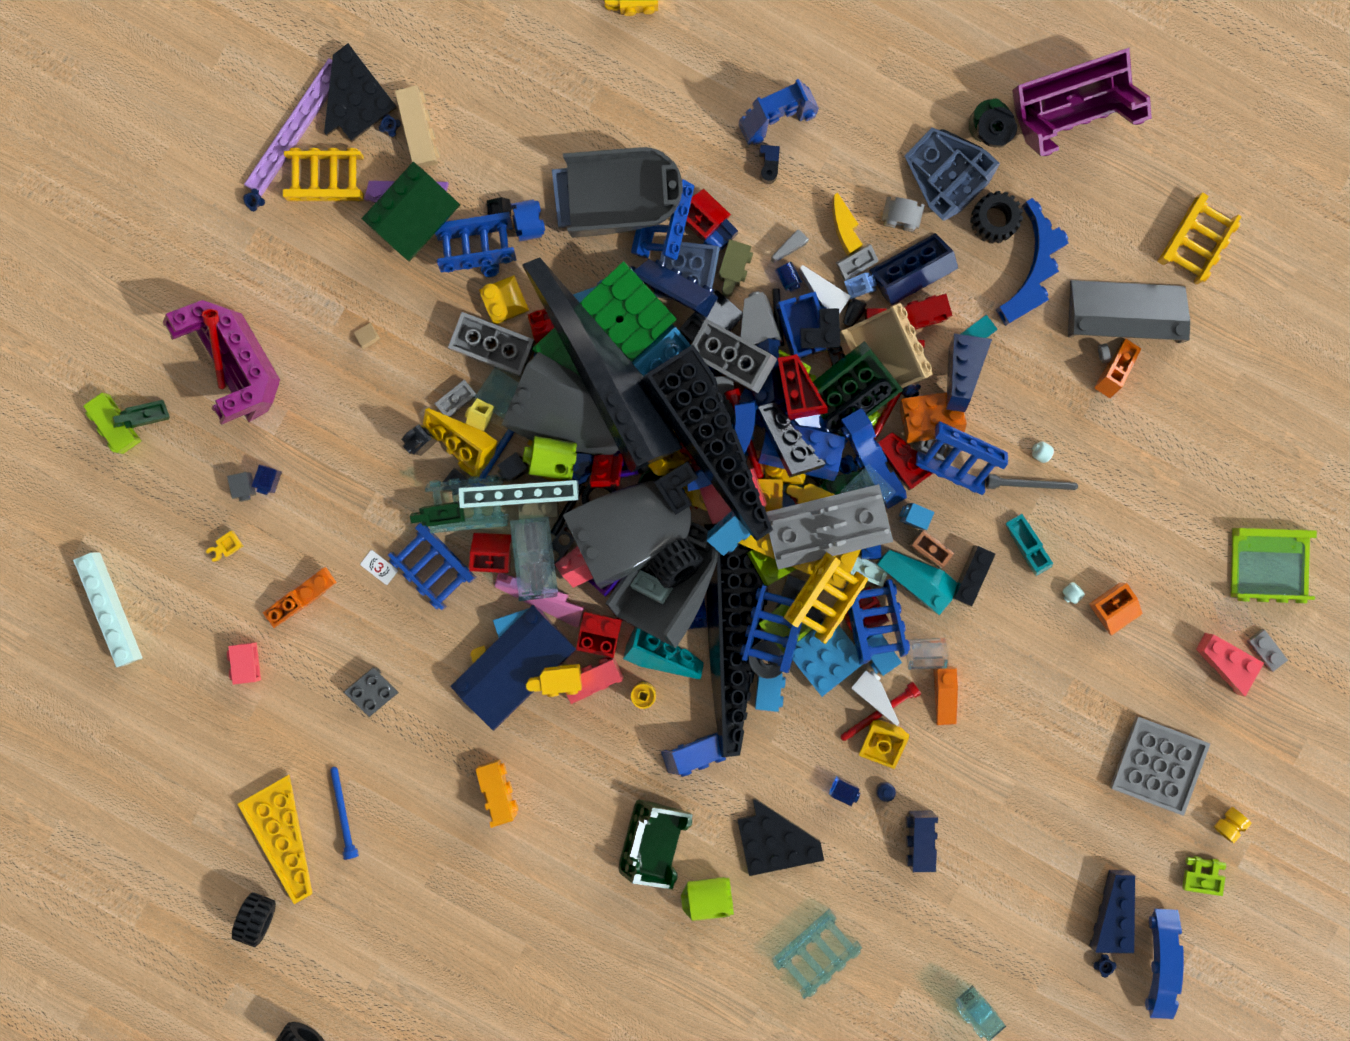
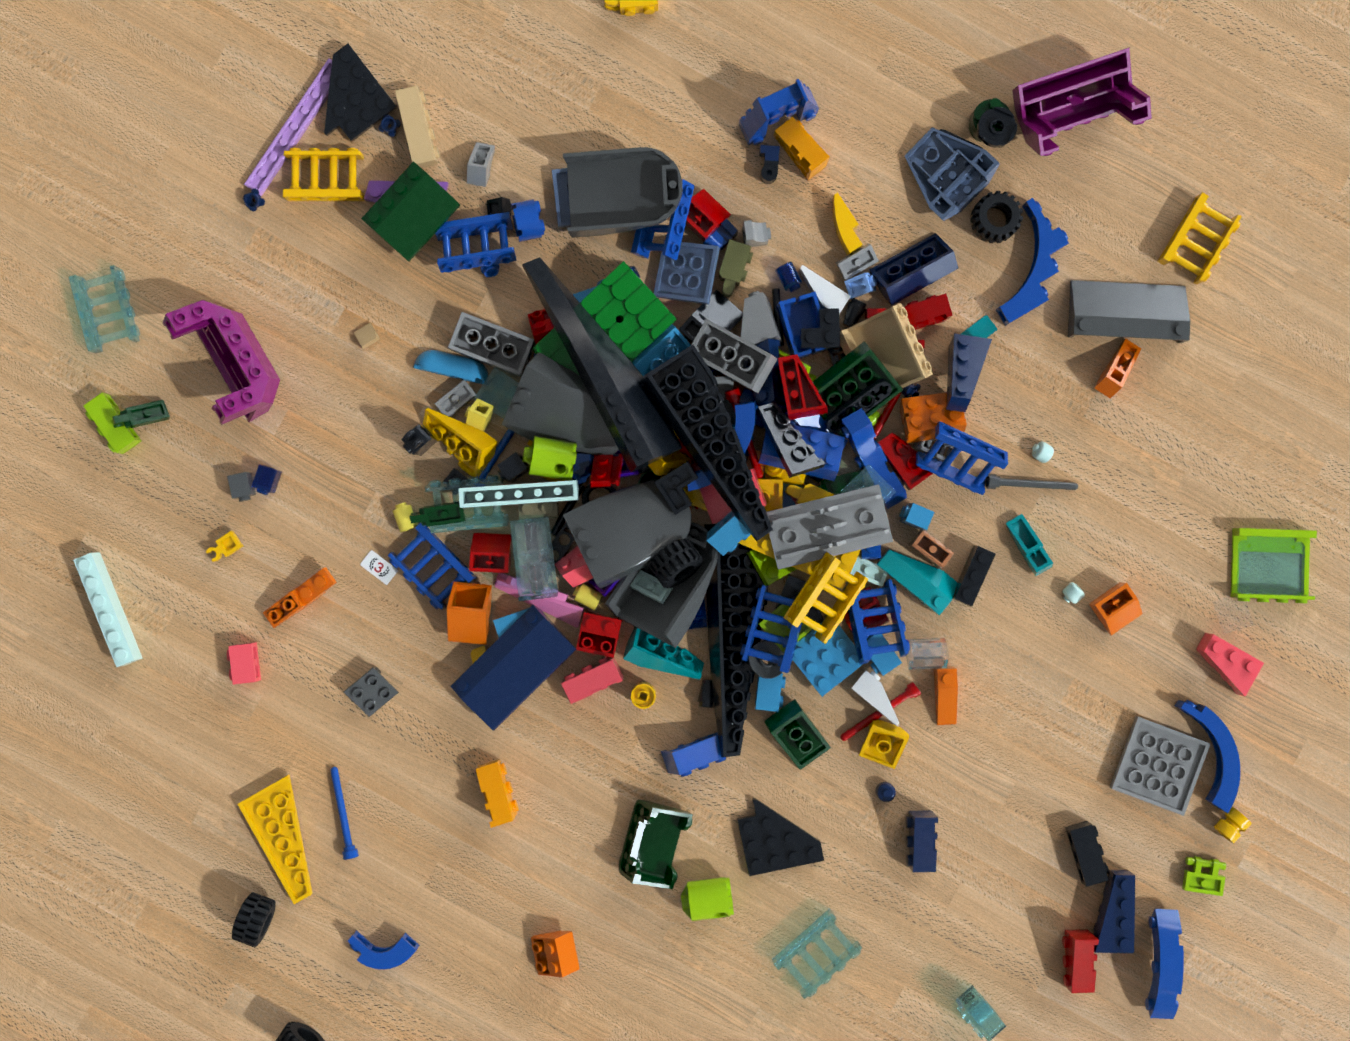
red piece [202,309,226,390] -> none
yellow slope [479,276,529,325] -> none
yellow hinge [526,664,582,697] -> none
dark blue slope [633,259,718,318] -> none
light grey slope [771,230,809,263] -> none
clear blue brick [829,776,861,807] -> none
dark blue plate [839,455,858,474] -> none
light grey brick [881,197,925,232] -> none
dark blue plate [1093,954,1117,978] -> none
light grey tile [1098,343,1111,363] -> none
light grey plate [1247,629,1288,672] -> none
none -> clear light blue fence [69,265,140,353]
none -> blue arch [348,930,420,969]
none -> light yellow brick [393,502,418,533]
none -> dark azure brick [413,350,489,385]
none -> orange slope [447,581,492,645]
none -> light grey arch [467,142,495,187]
none -> orange slope [531,930,580,977]
none -> light yellow brick [573,583,603,611]
none -> black cone [697,680,714,708]
none -> light grey arch [742,220,771,247]
none -> dark green slope [764,699,831,770]
none -> light orange wedge [773,117,830,180]
none -> red wedge [1062,929,1099,993]
none -> black brick [1065,821,1109,887]
none -> blue arch [1175,700,1240,813]

